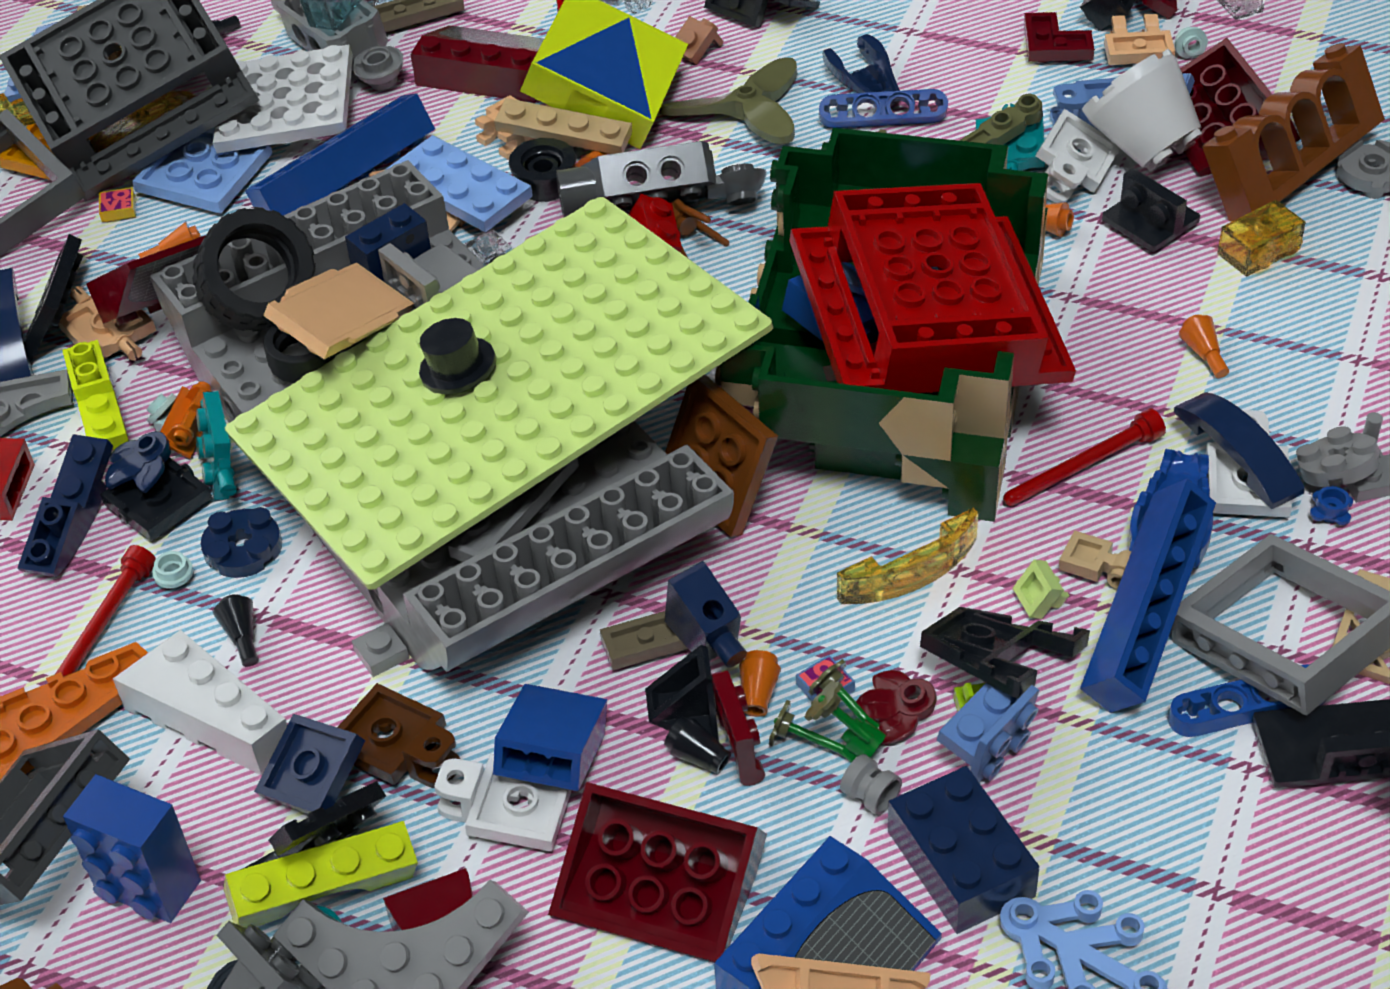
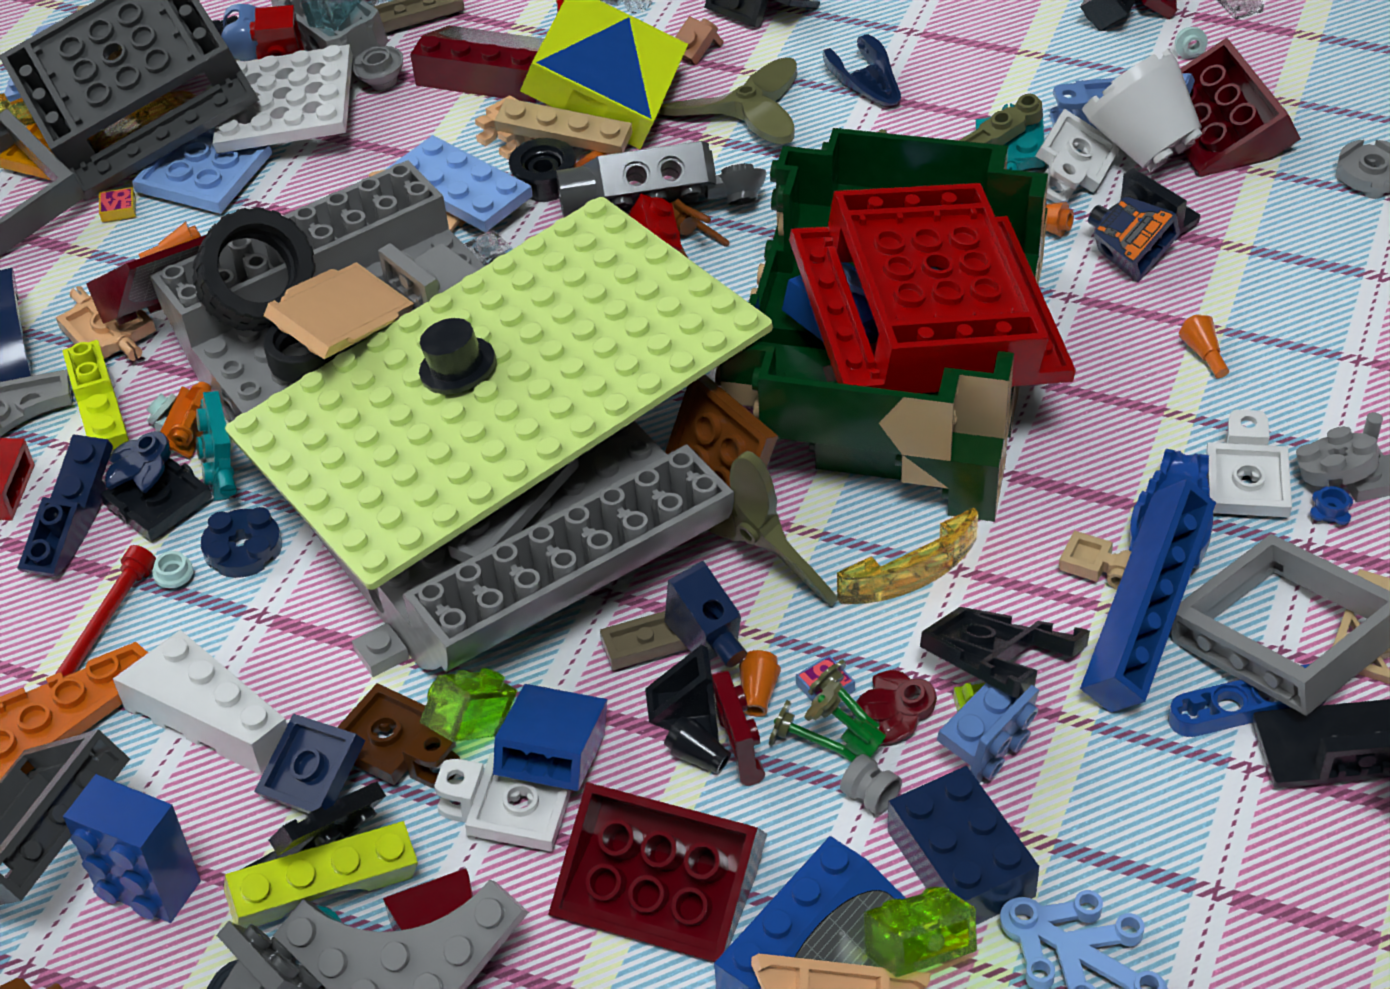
black wing [24,234,84,363] -> none
black cone [213,594,258,667] -> none
blue brick [245,93,435,216] -> none
dark blue brick [345,203,431,281] -> none
blue beam [819,89,948,129] -> none
red piece [1003,408,1166,506] -> none
yellowish green tile [1013,559,1070,619] -> none
dark red plate [1024,12,1095,63] -> none
light nougat plate [1104,14,1175,65] -> none
dark blue slope [1174,392,1305,509] -> none
dark orange fence [1202,43,1385,221] -> none
clear yellow brick [1217,200,1306,277] -> none
none -> medium blue helmet [221,4,258,61]
none -> red brick [250,5,305,59]
none -> clear neon green brick [420,668,518,742]
none -> olive piece [707,451,838,606]
none -> clear neon green brick [864,887,977,977]
none -> torso [1088,197,1181,282]

